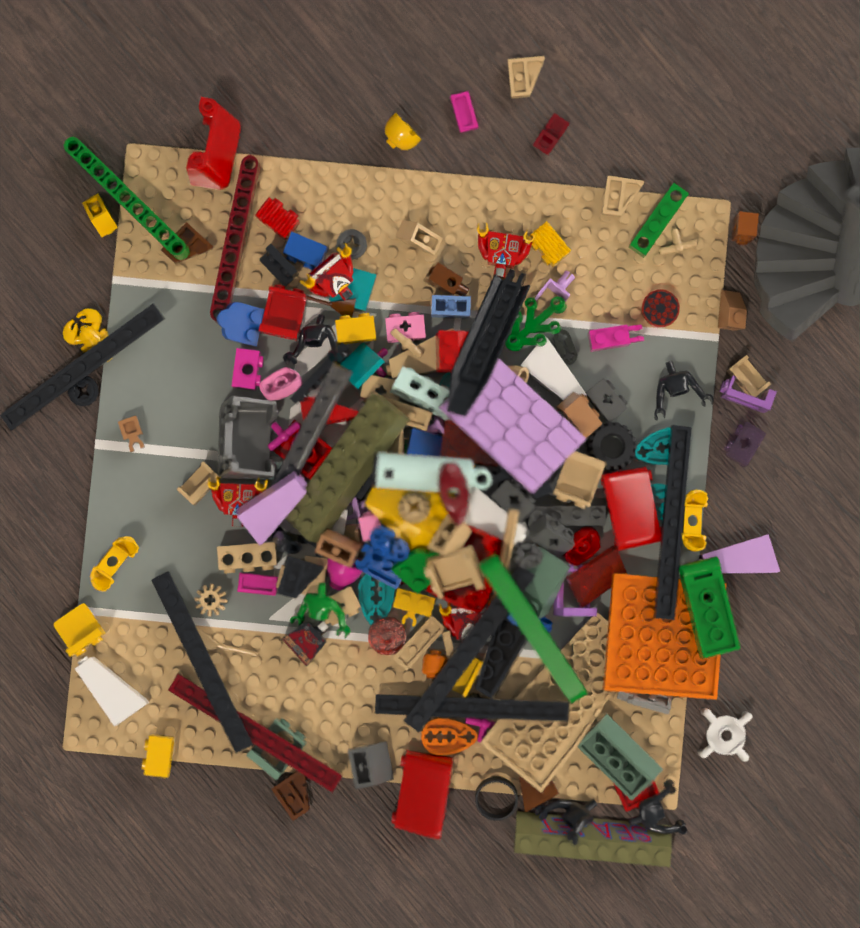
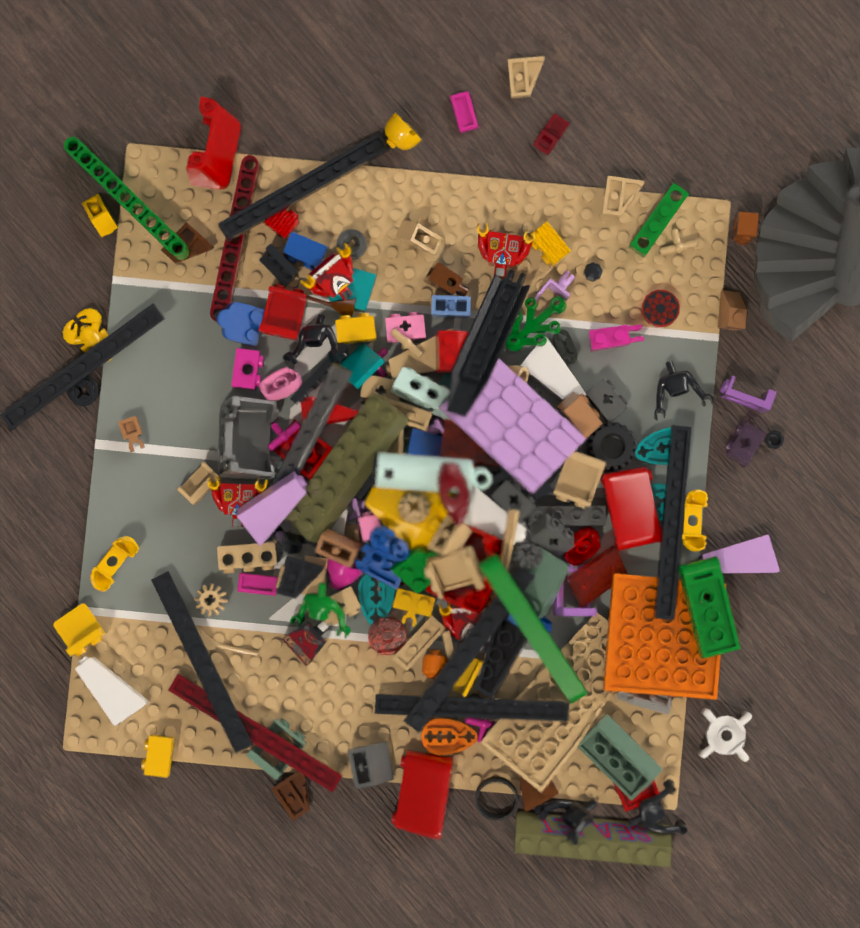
tan panel [727,355,771,397] -> none
none -> black plate [218,132,390,242]
none -> black tile [583,262,603,282]
none -> black tile [764,430,784,449]

